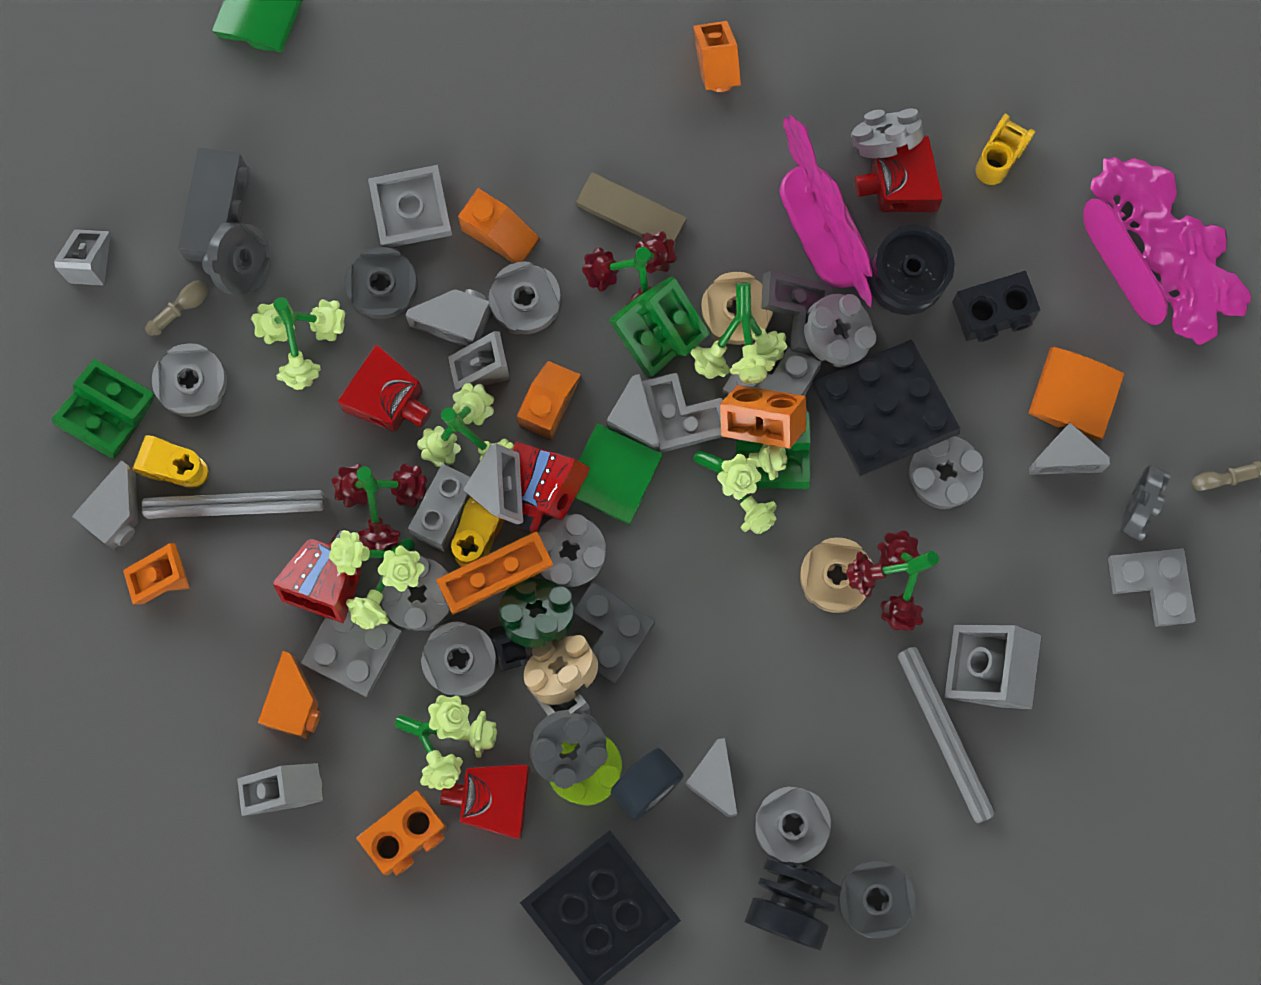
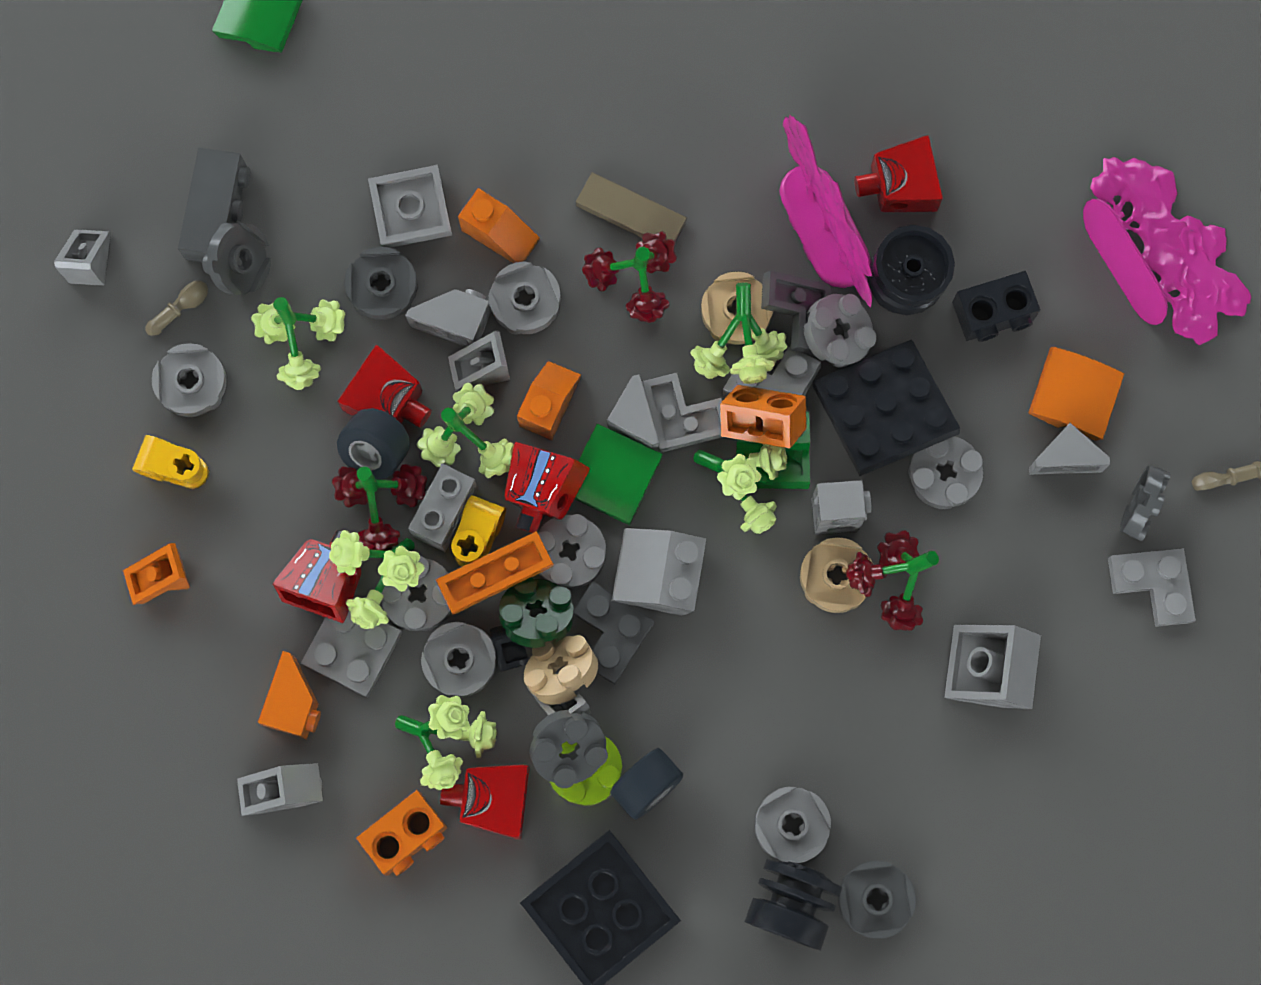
green slope [52,358,155,460] -> none
light grey slope [72,460,139,550] -> none
light grey axle [142,490,325,519] -> none
light grey slope [463,443,523,524] -> none
green slope [609,277,710,377] -> none
light grey slope [685,738,737,817] -> none
orange slope [693,21,741,92] -> none
light grey plate [851,108,924,158] -> none
light grey axle [898,647,994,823] -> none
yellow piece [975,113,1036,185] -> none
none -> black wheel [337,408,410,480]
none -> light grey slope [611,528,706,616]
none -> light grey brick [811,480,871,535]

